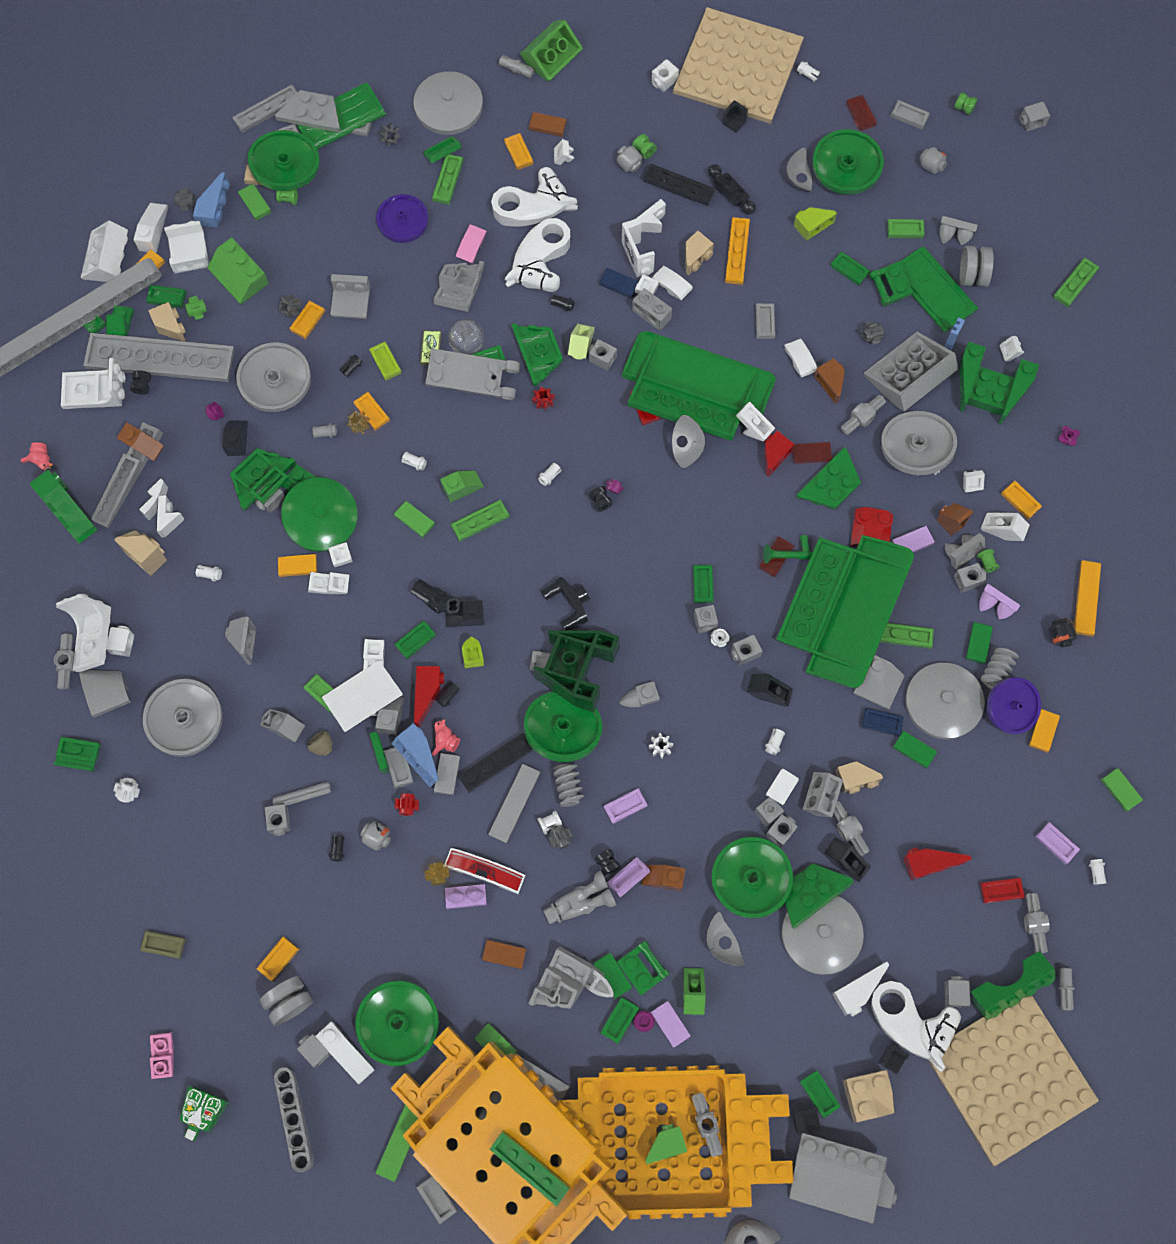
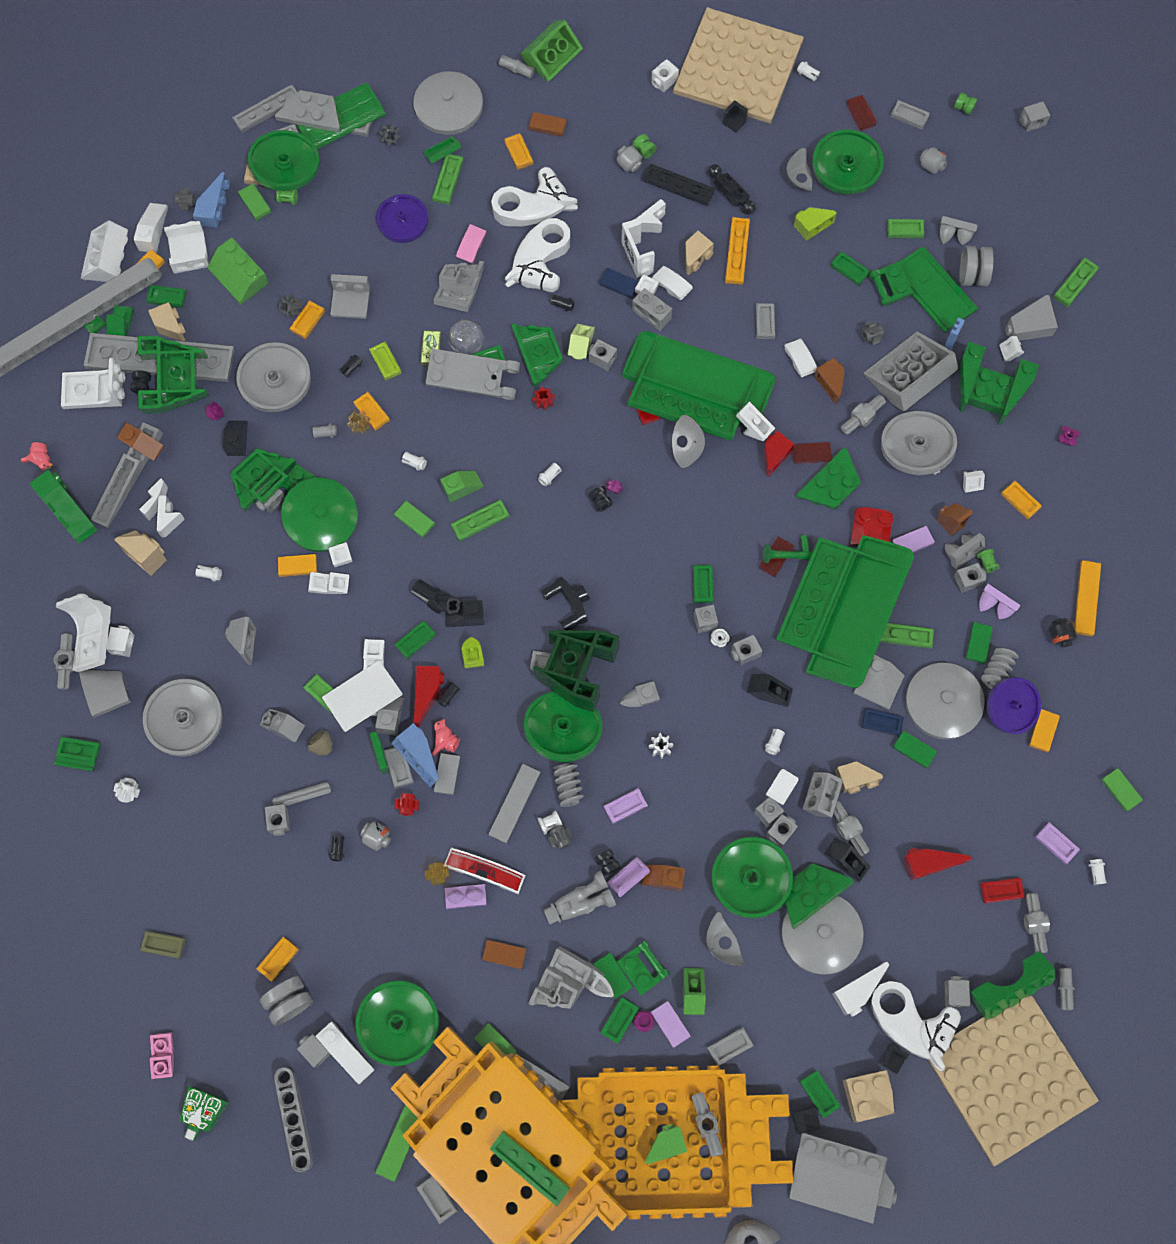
bright green gear [185,296,207,320] -> none
black plate [458,733,534,793] -> none
white tile [554,139,574,165] -> none
white slope [981,513,1029,541] -> none
none -> green wedge [138,336,209,414]
none -> light grey tile [707,1027,754,1066]
none -> light grey slope [1005,295,1058,341]

